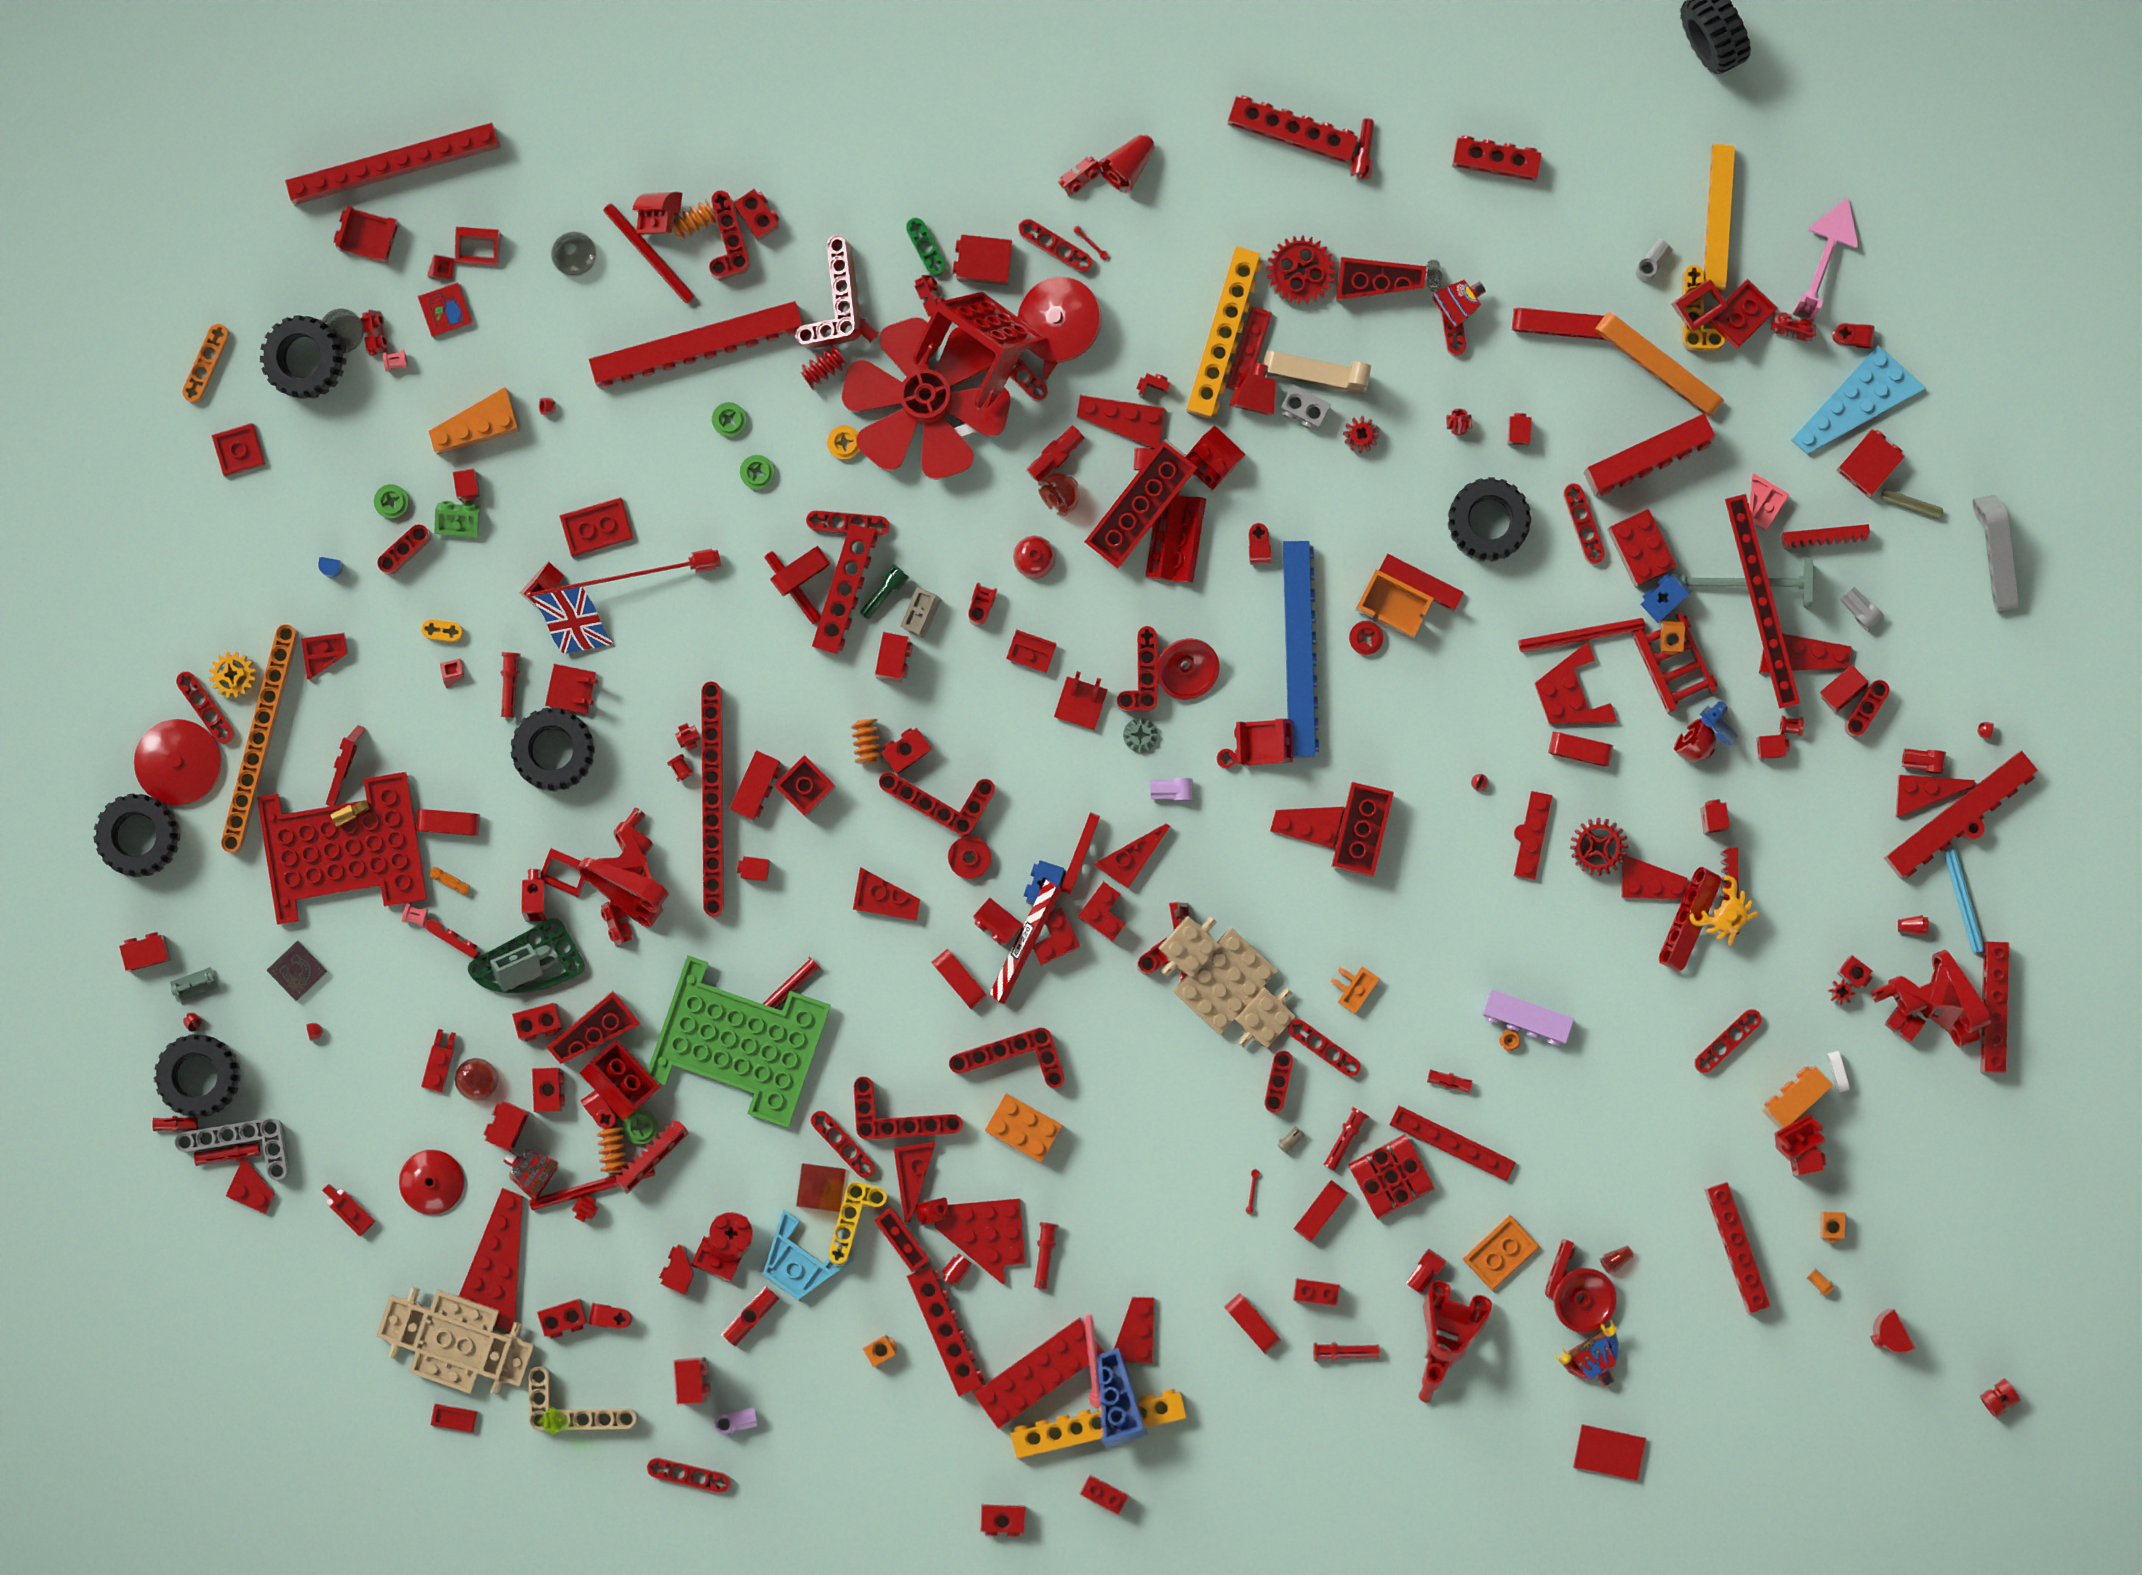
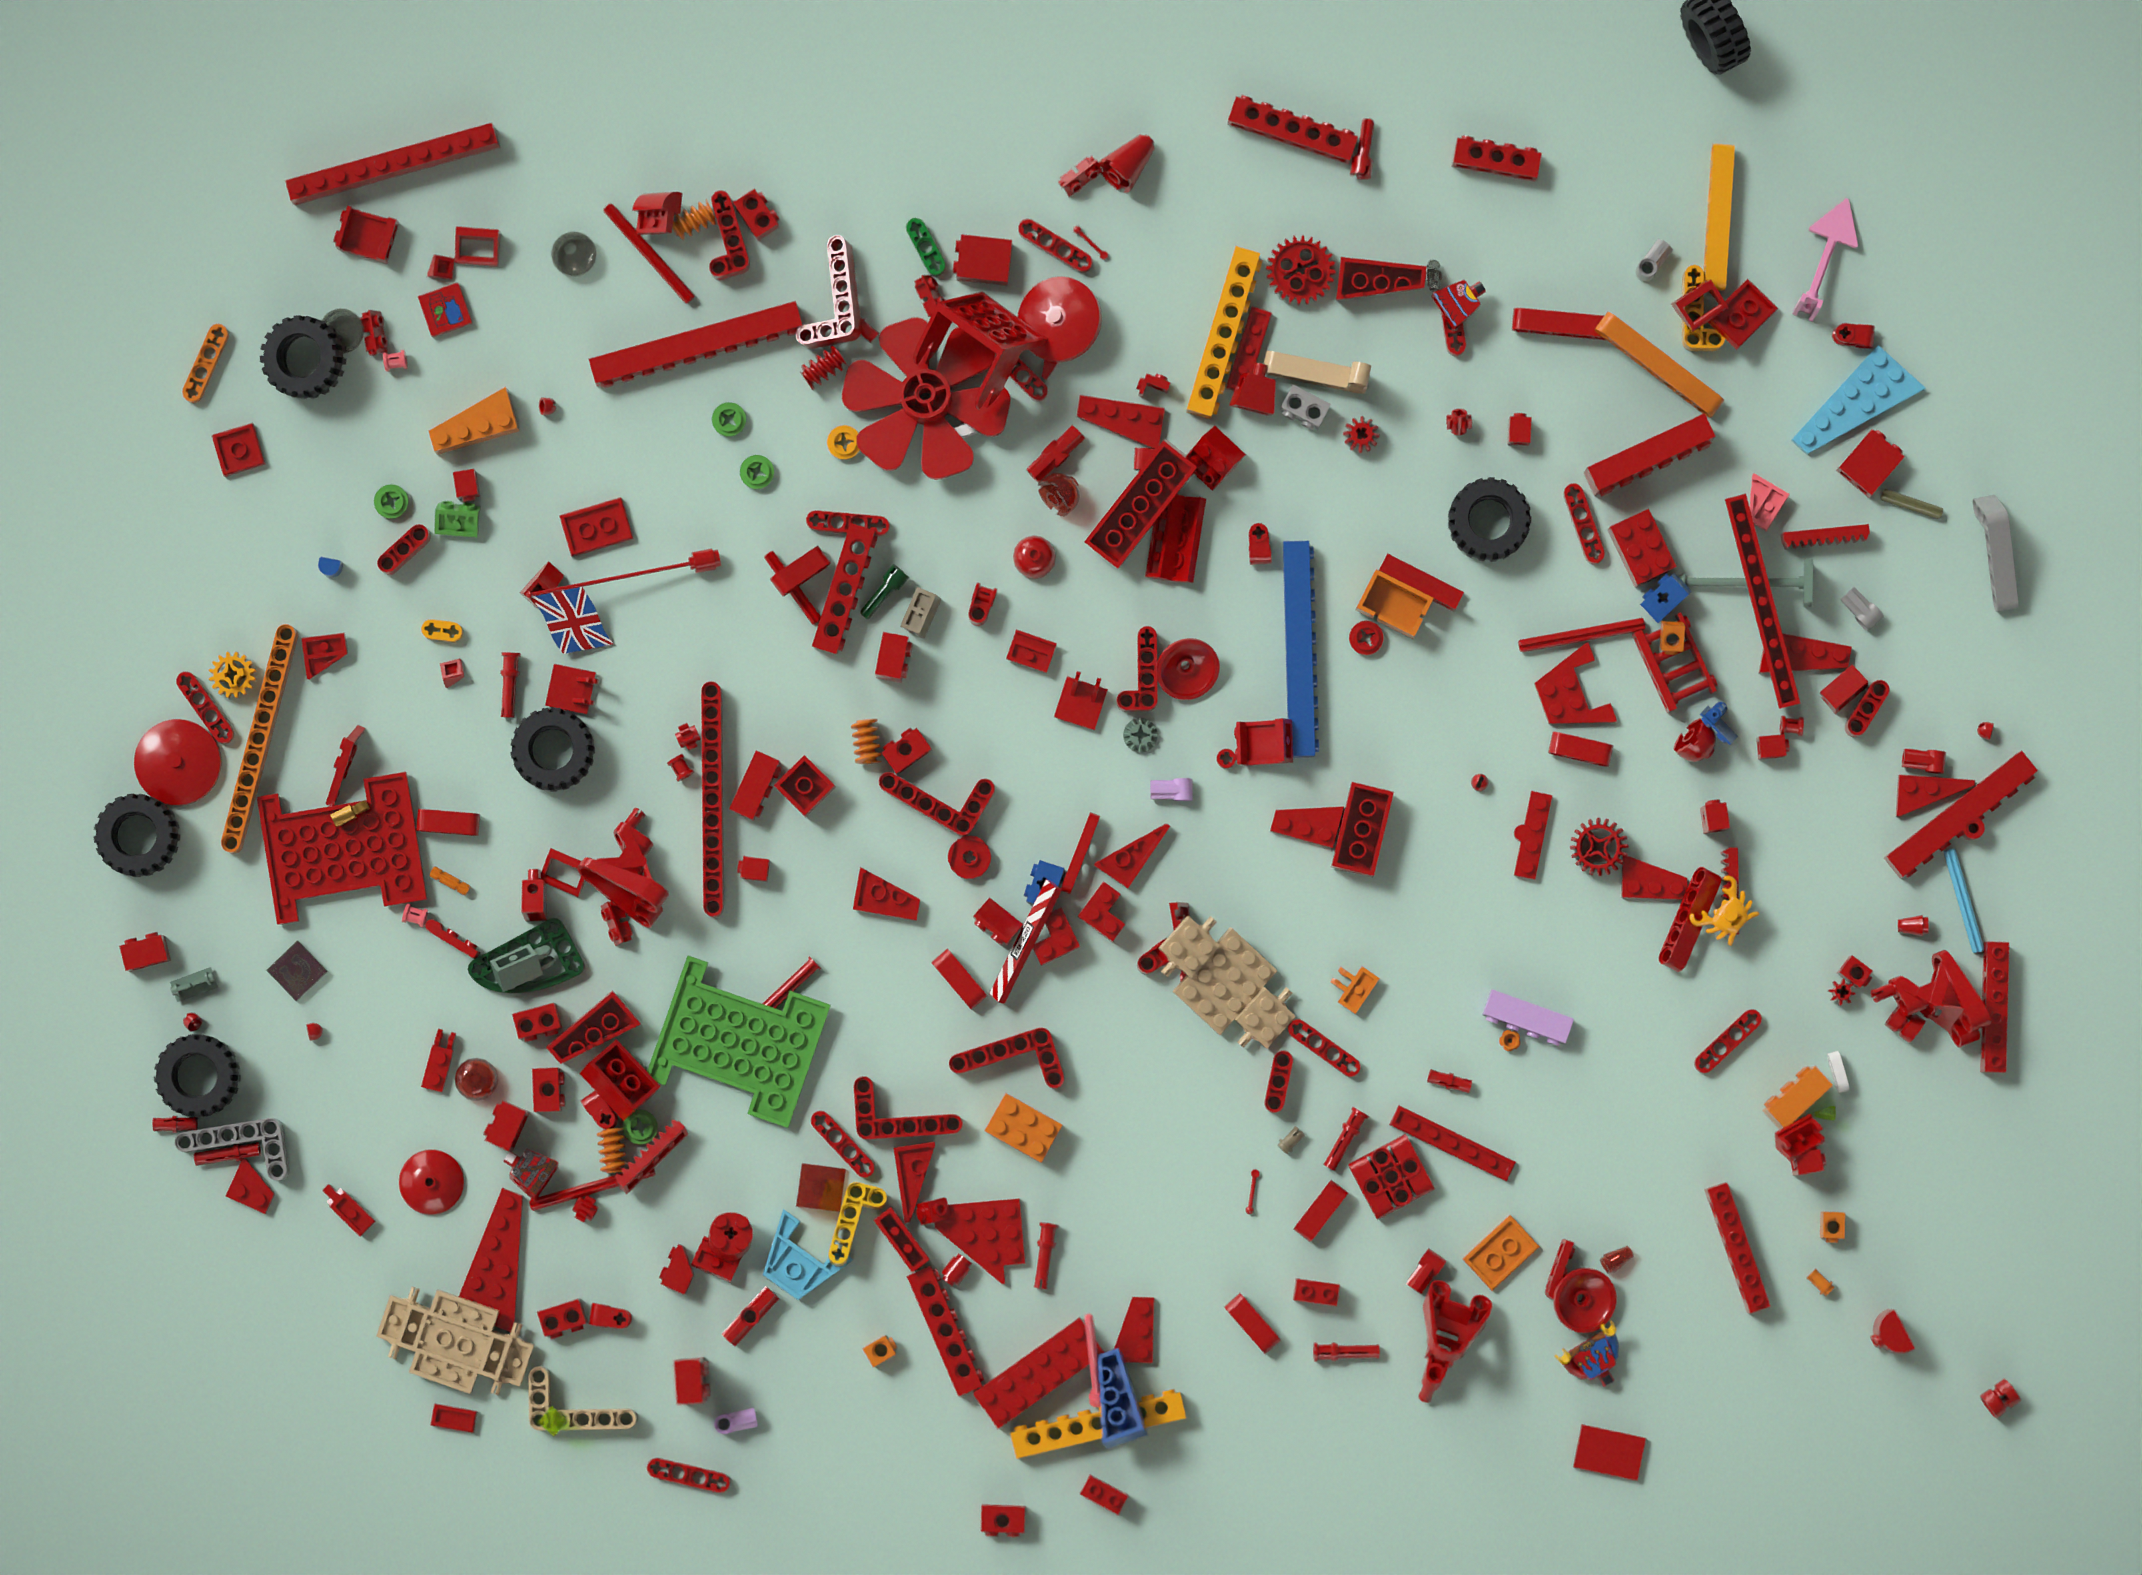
red hinge [1770,312,1816,342] -> none
none -> clear neon green slope [1811,1106,1836,1121]

